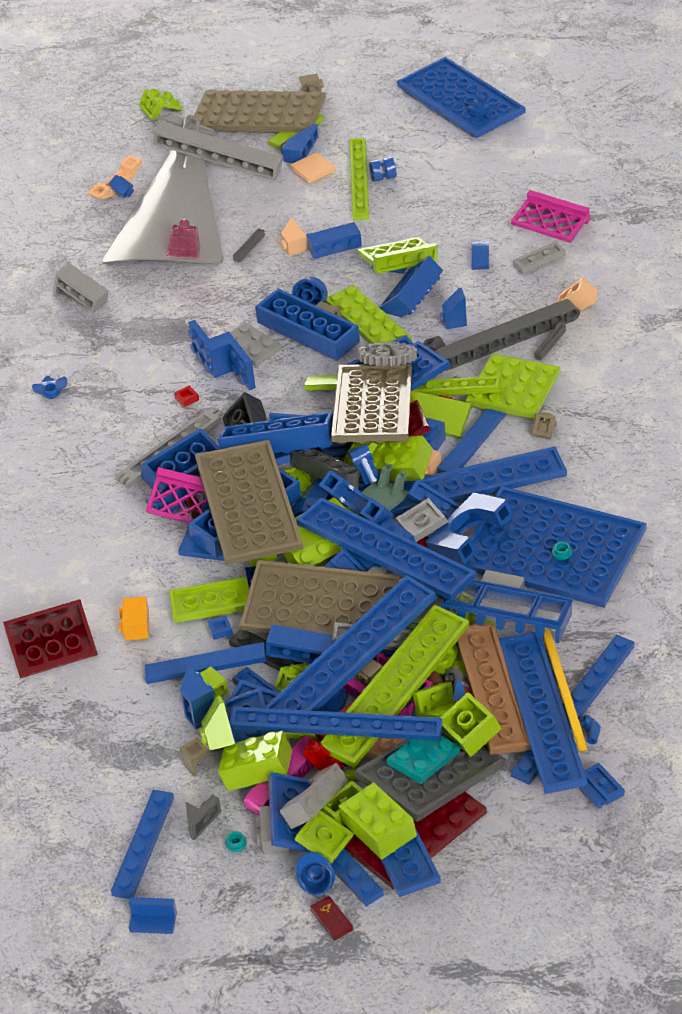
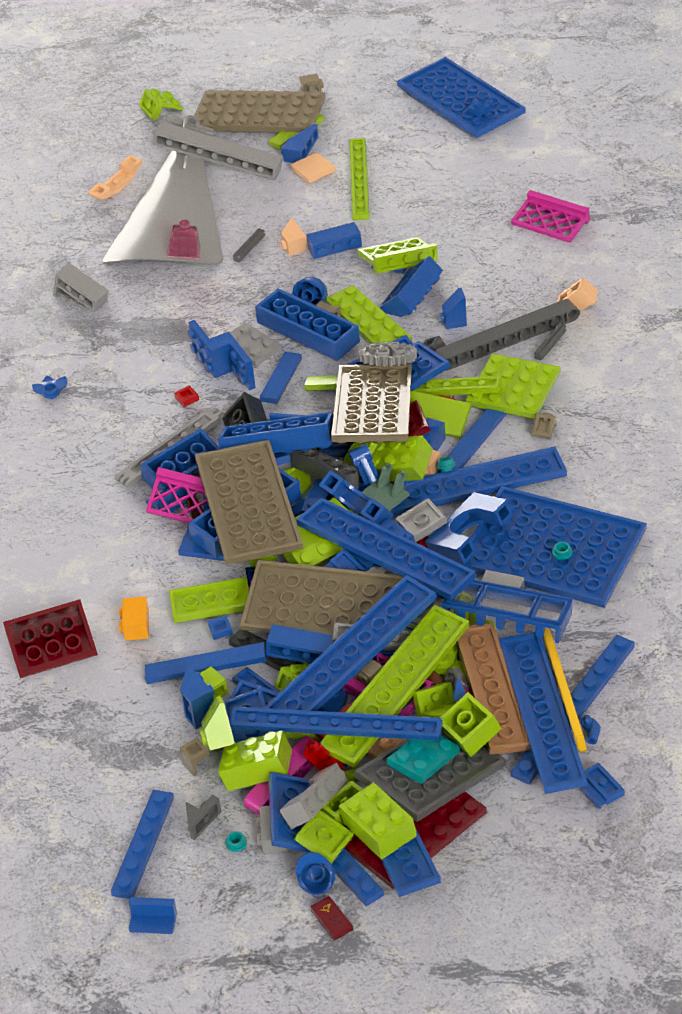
blue brick [109,175,134,198] -> none
blue wheel [369,156,397,182] -> none
blue plate [407,479,461,519] -> none
blue slope [471,241,489,270] -> none
light grey plate [513,242,566,274] -> none
none -> blue tile [260,351,302,404]
none -> teal plate [437,457,456,472]

